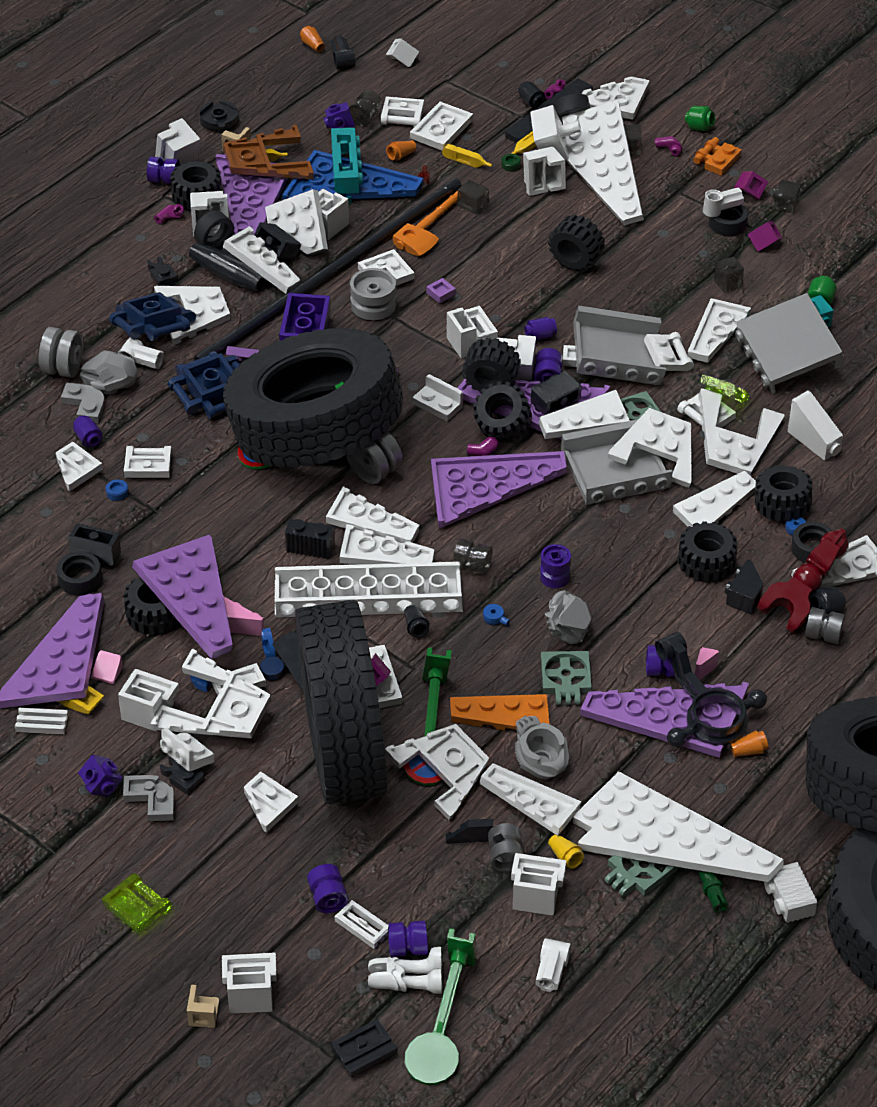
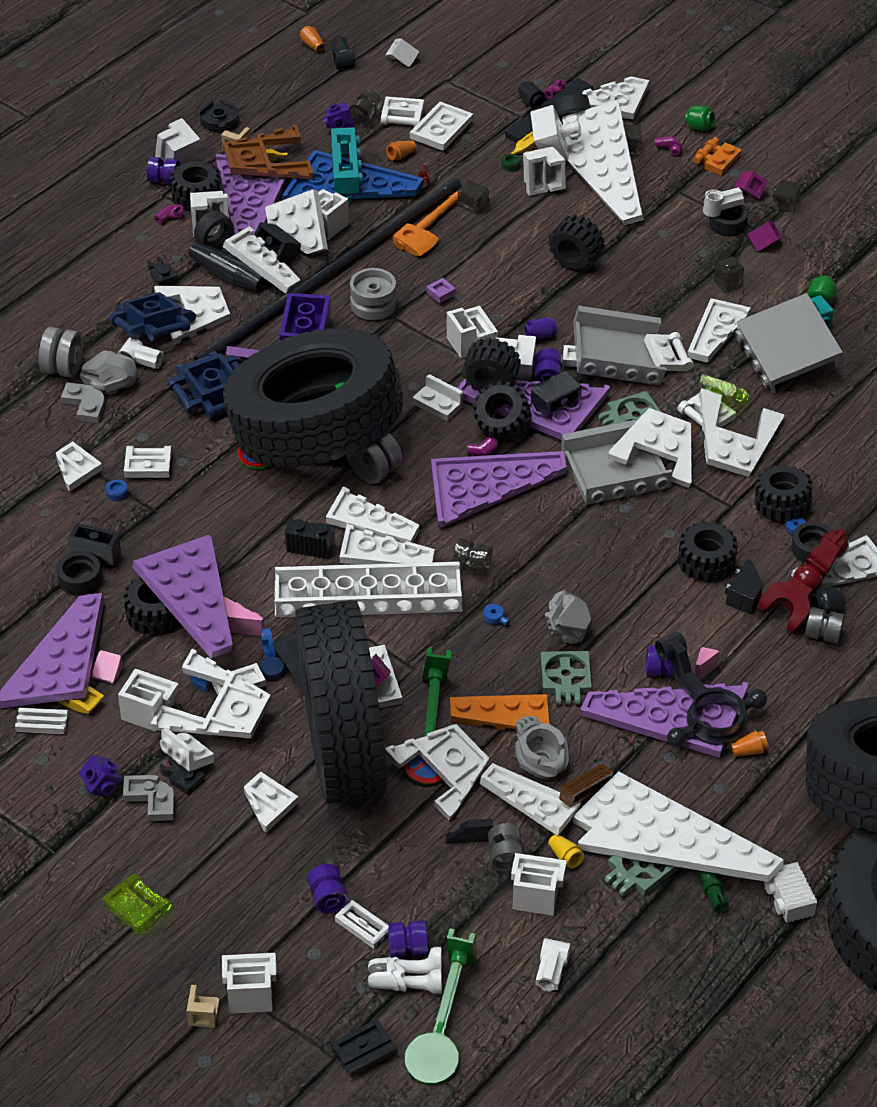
dark purple brick [73,415,103,447] -> none
white plate [358,249,414,286] -> none
black cone [404,605,430,638] -> none
yellow piece [442,144,492,168] -> none
white wing [539,390,629,439] -> none
dark purple wheel [540,544,571,588] -> none
white wing [673,471,756,527] -> none
white slope [788,391,843,461] -> none
none -> reddish brown piece [559,764,613,807]

